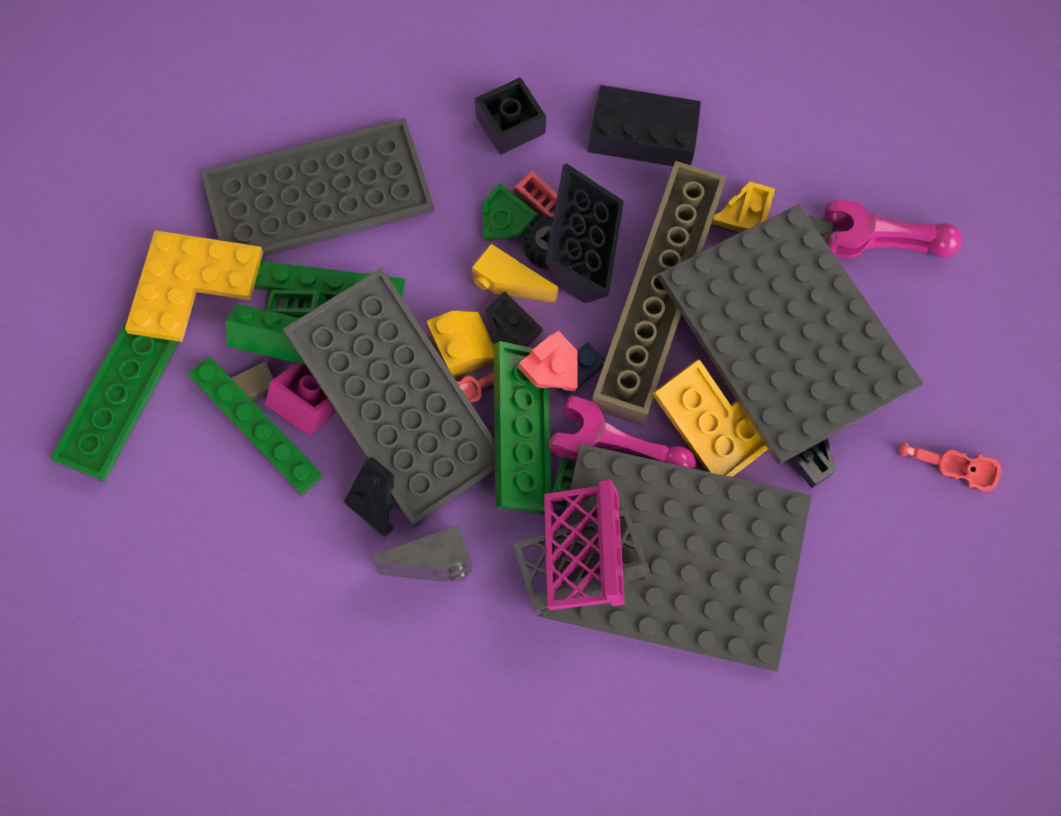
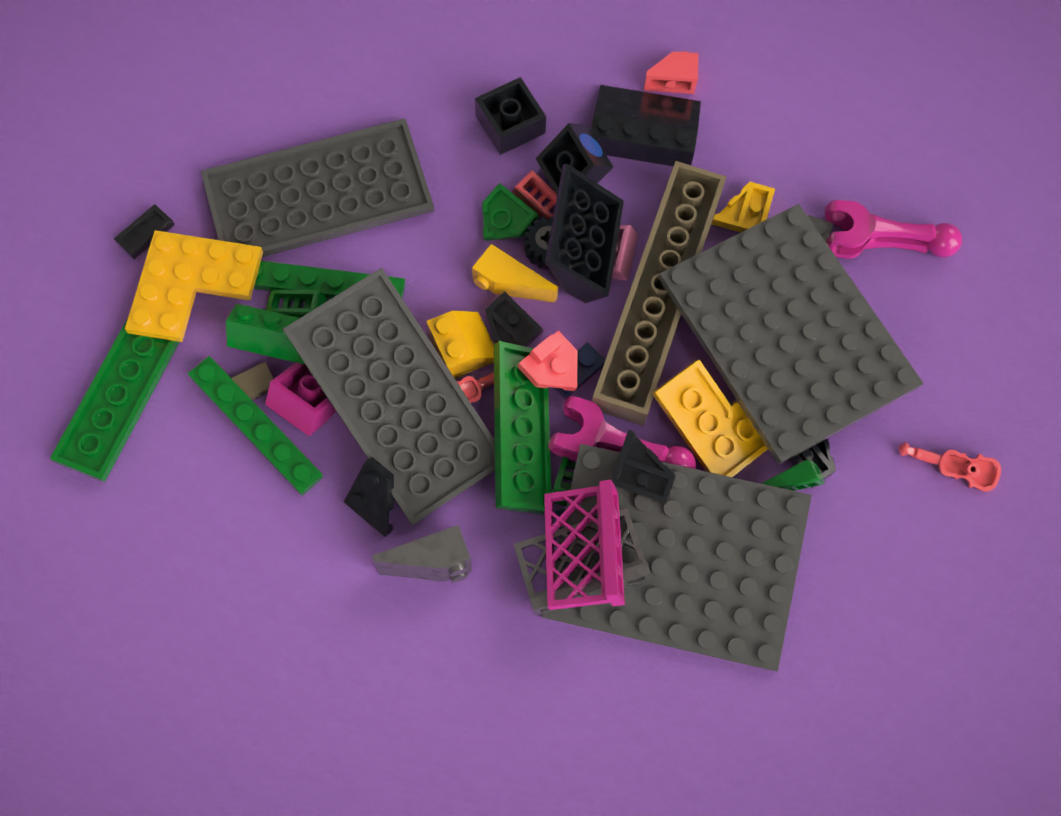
none -> black plate [114,204,175,259]
none -> black brick [535,123,614,195]
none -> black wing [611,430,676,505]
none -> bright pink slope [612,225,638,280]
none -> coral slope [644,51,698,94]
none -> green slope [761,459,826,491]

